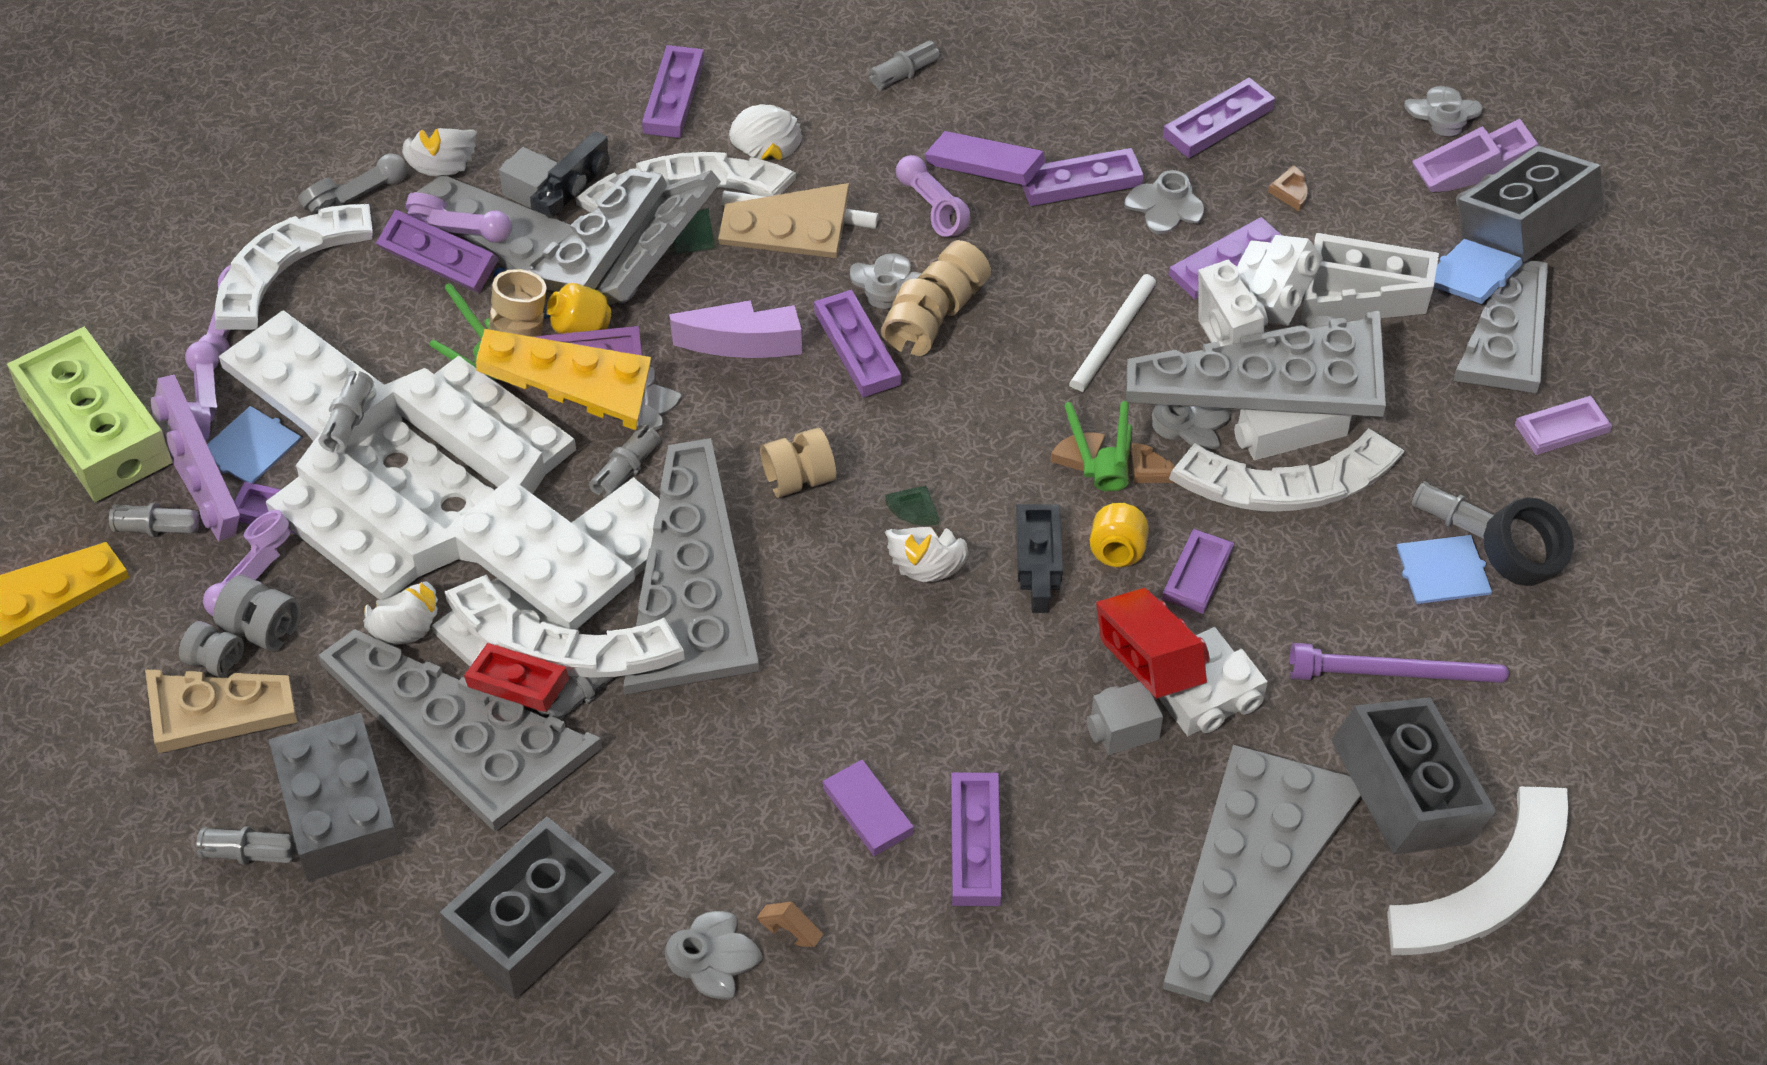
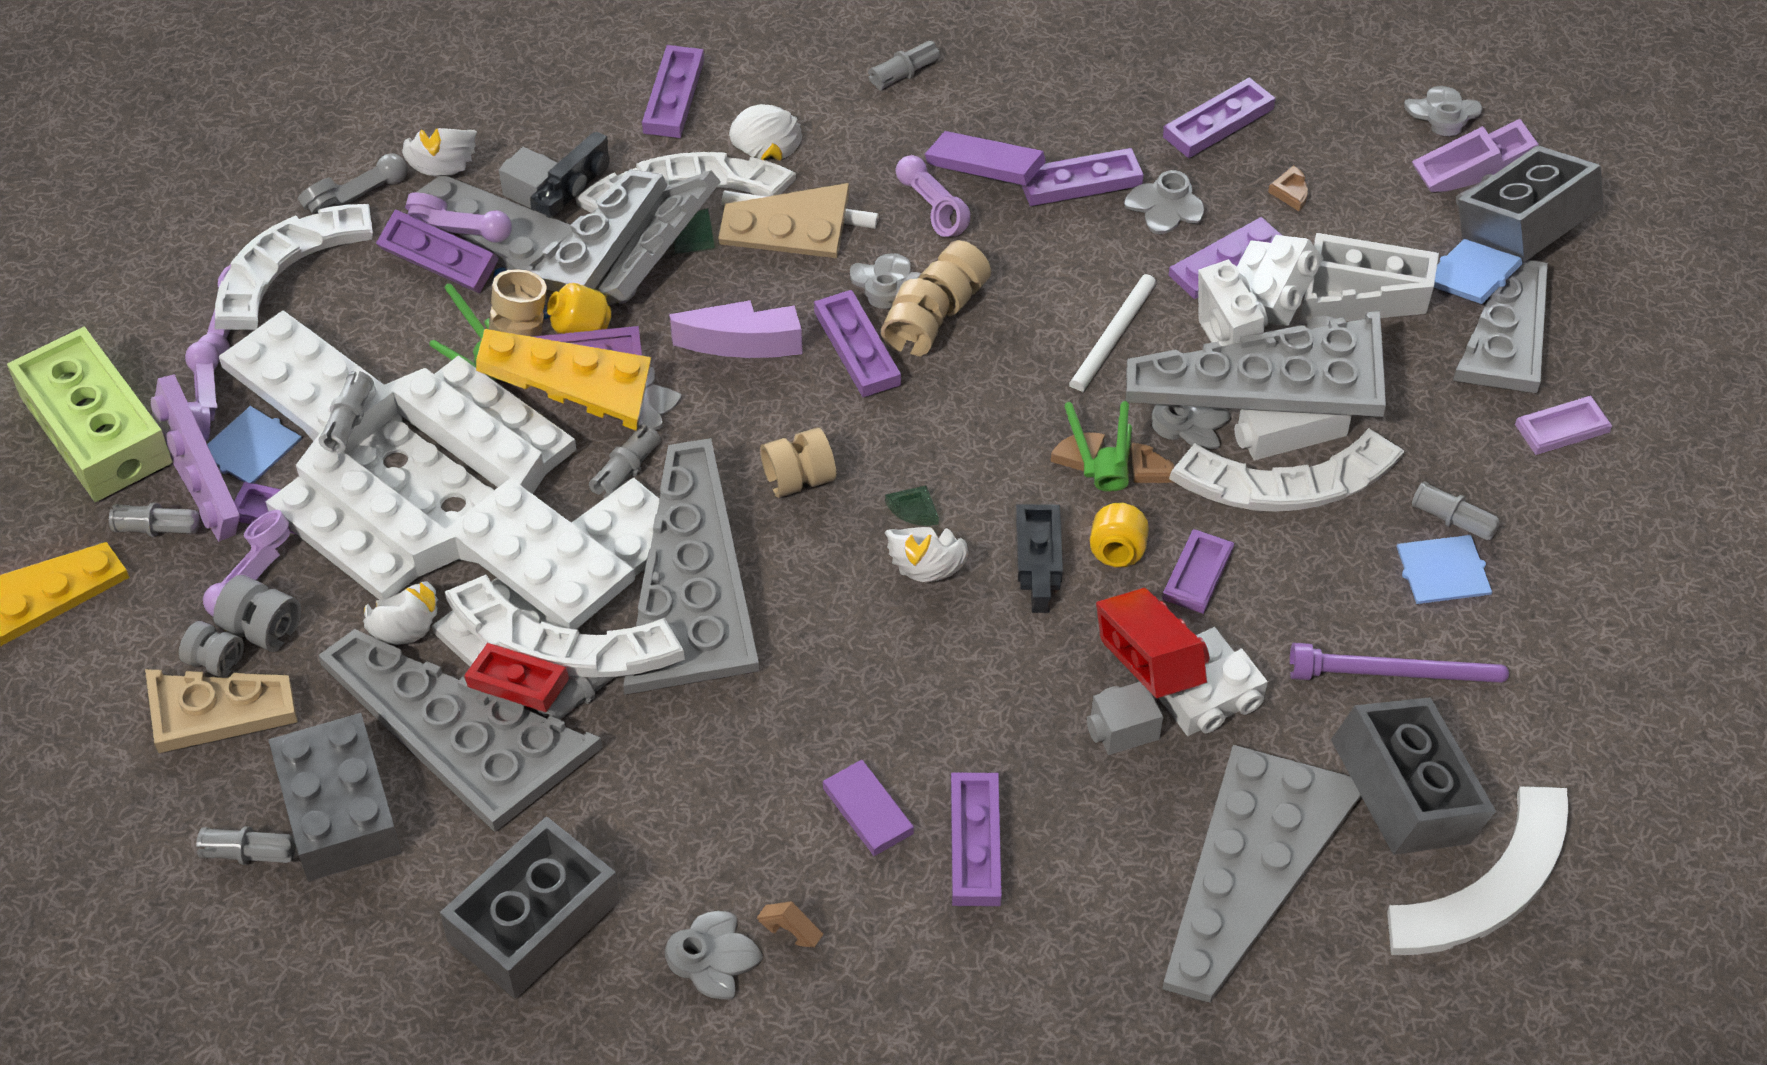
black tyre [1483,497,1574,586] -> none

